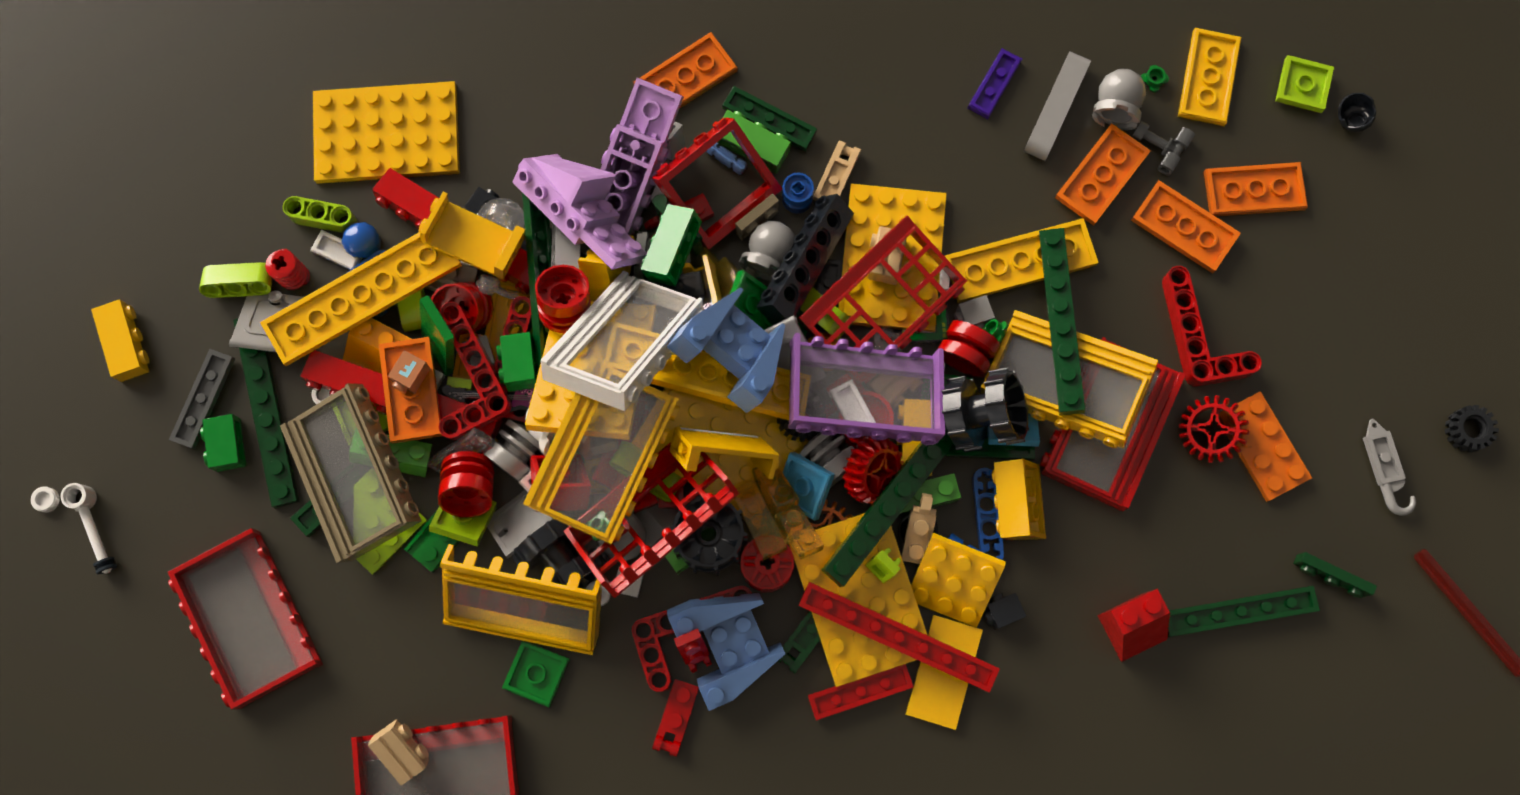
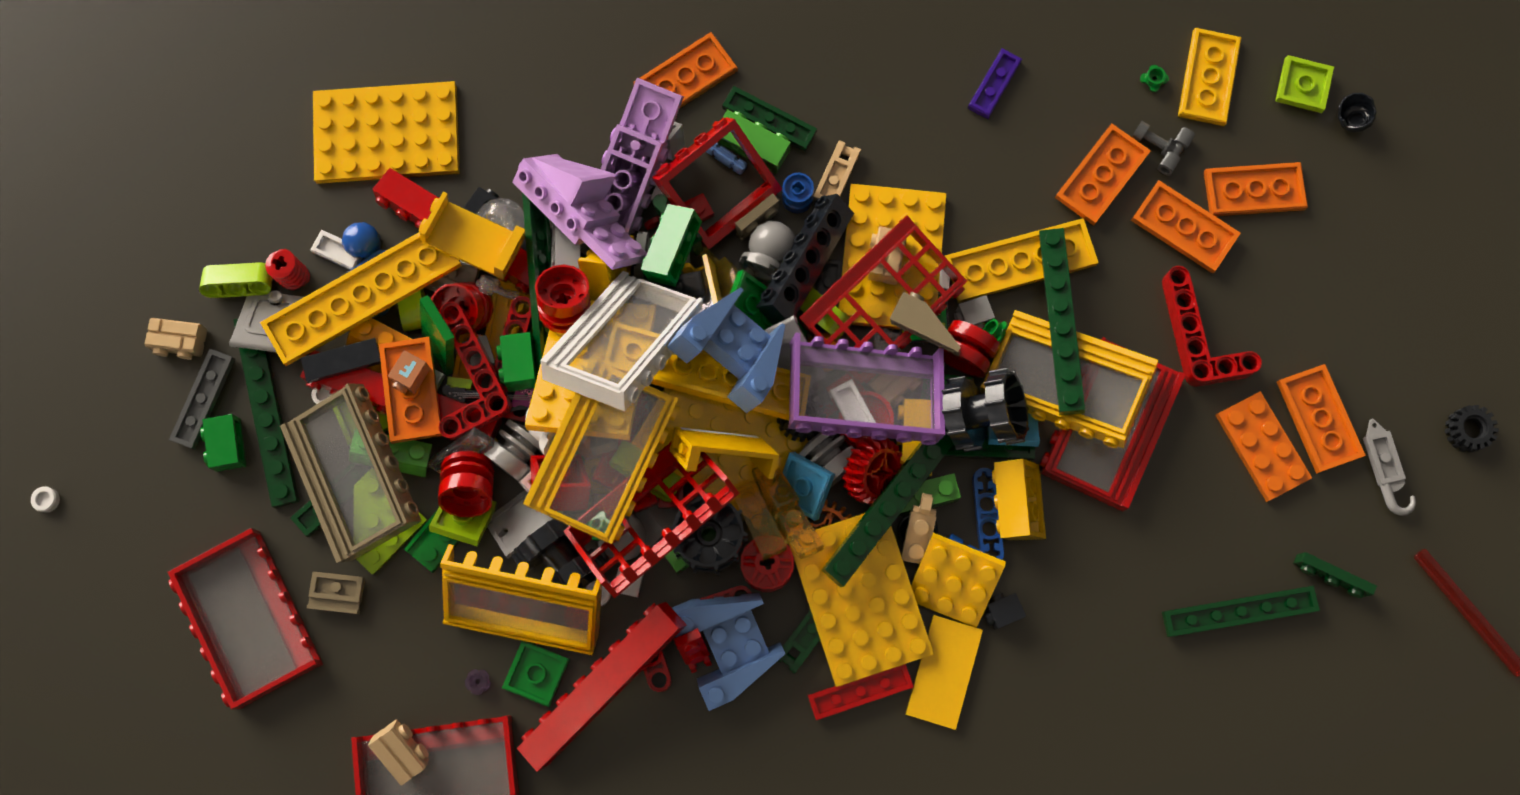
white piece [61,483,117,575] -> none
yellow brick [91,299,150,382] -> none
lime beam [283,196,358,233] -> none
red plate [652,679,699,757] -> none
red plate [798,582,1000,693] -> none
lime tile [865,548,901,584] -> none
light grey beam [1023,51,1091,161] -> none
light grey tile [1092,69,1146,131] -> none
red slope [1097,589,1170,662] -> none
red gear [1179,395,1250,463] -> none
none -> tan brick [144,318,207,360]
none -> black tile [301,338,381,383]
none -> dark tan plate [307,572,365,615]
none -> plate [465,669,490,695]
none -> red brick [517,602,687,772]
none -> dark tan slope [890,292,961,356]
none -> orange plate [1277,364,1366,474]

